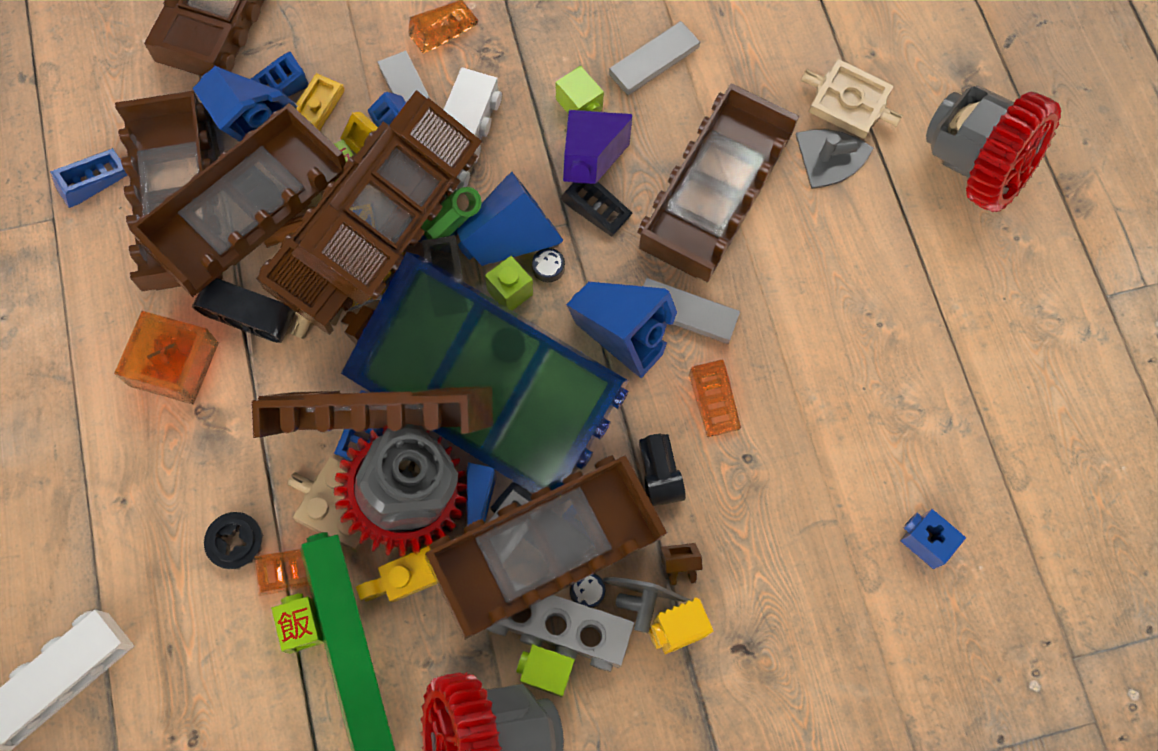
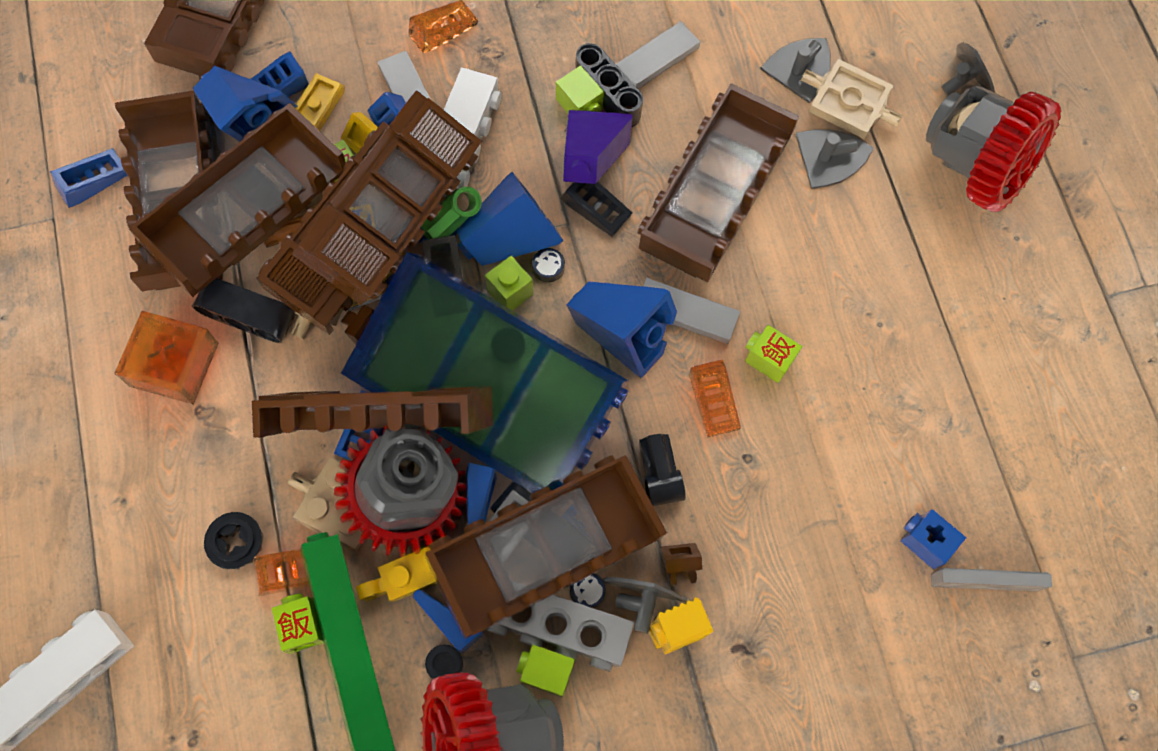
none -> blue slope [413,589,484,654]
none -> black tile [425,644,463,679]
none -> black beam [575,43,643,128]
none -> lime brick [744,325,803,383]
none -> shield [760,38,830,103]
none -> light grey tile [931,568,1052,592]
none -> dark grey shield [941,42,995,96]

